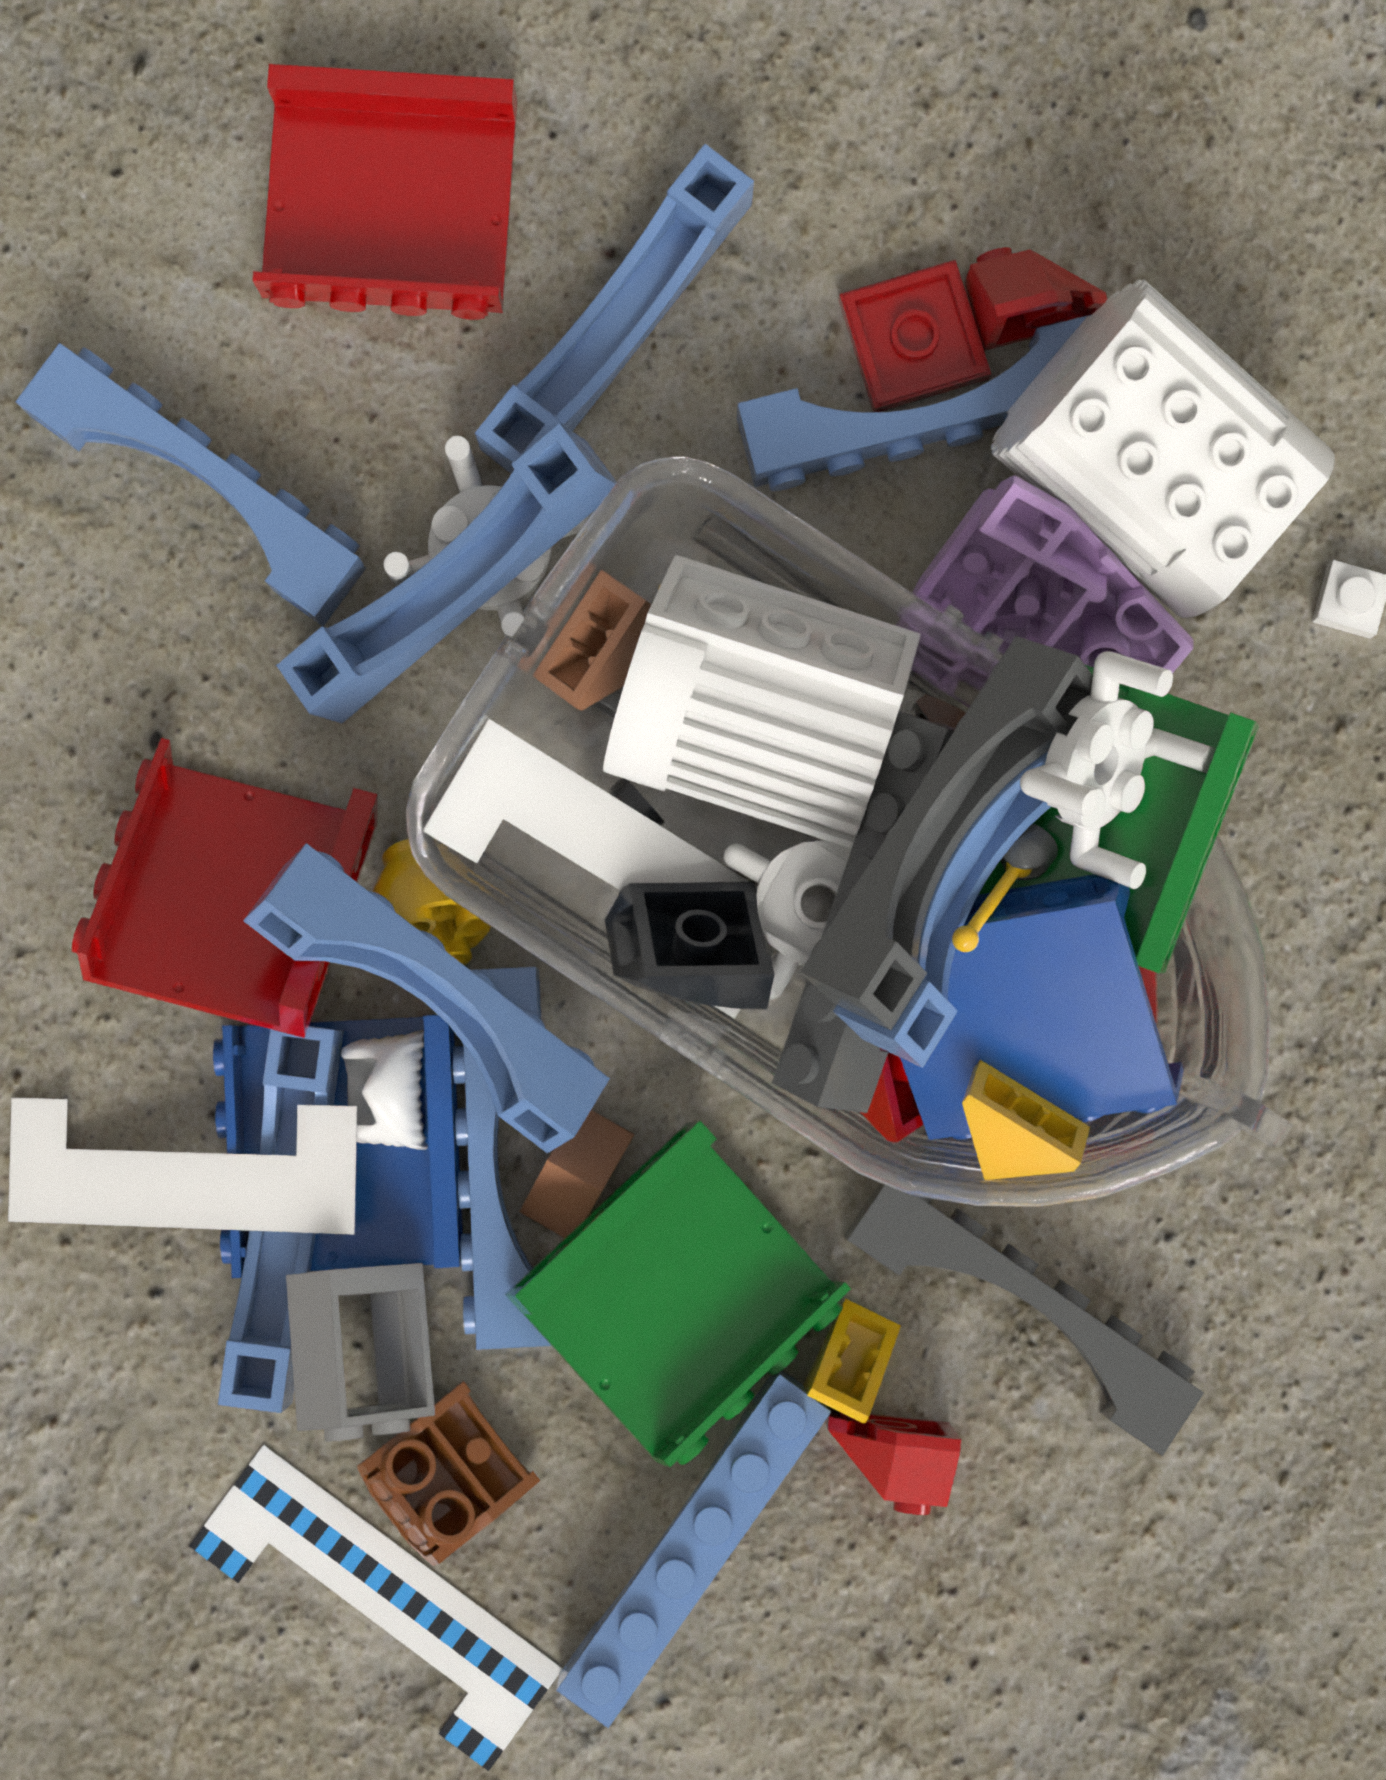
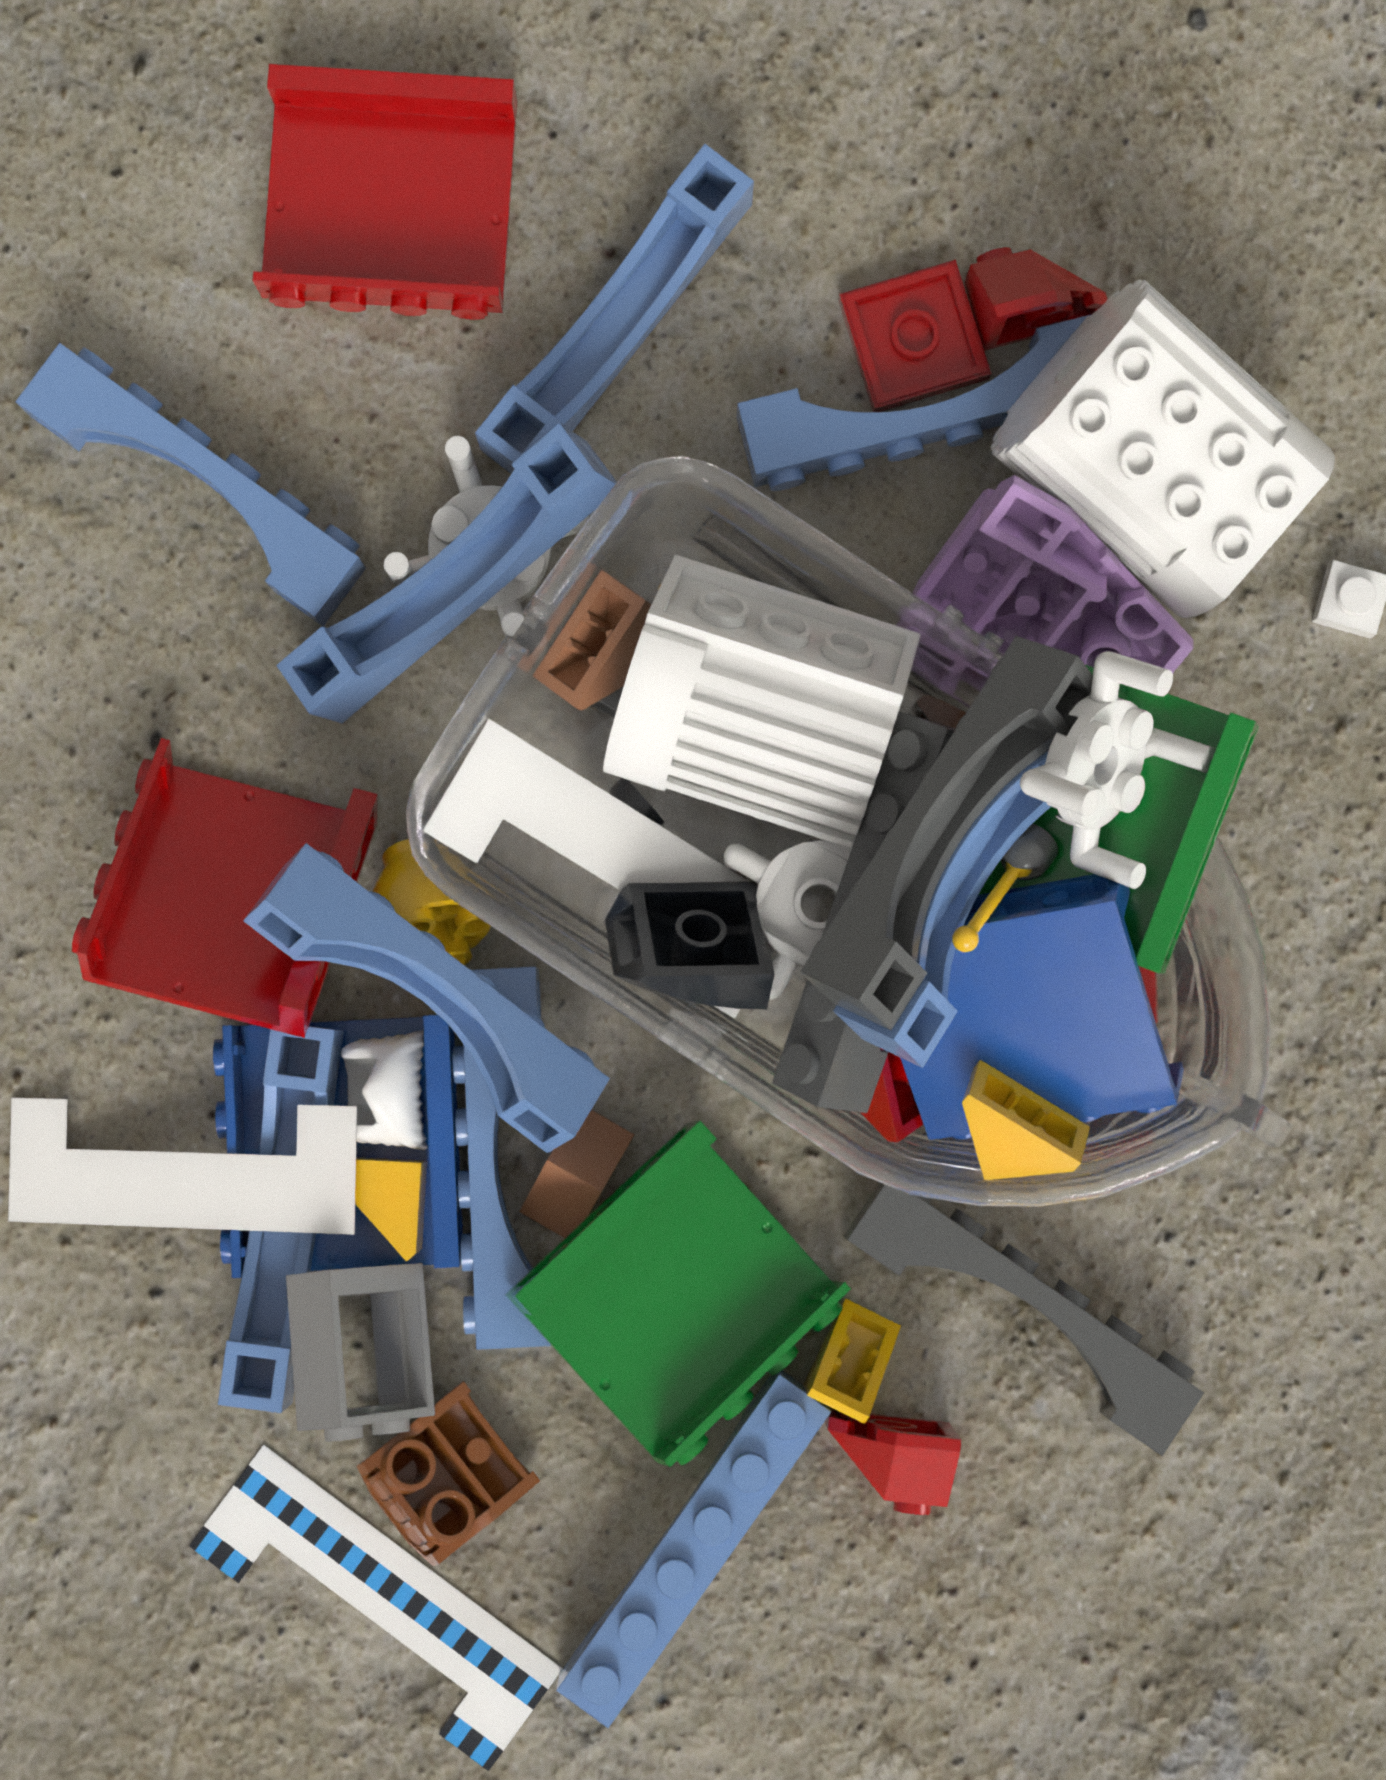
none -> yellow slope [355,1157,427,1262]

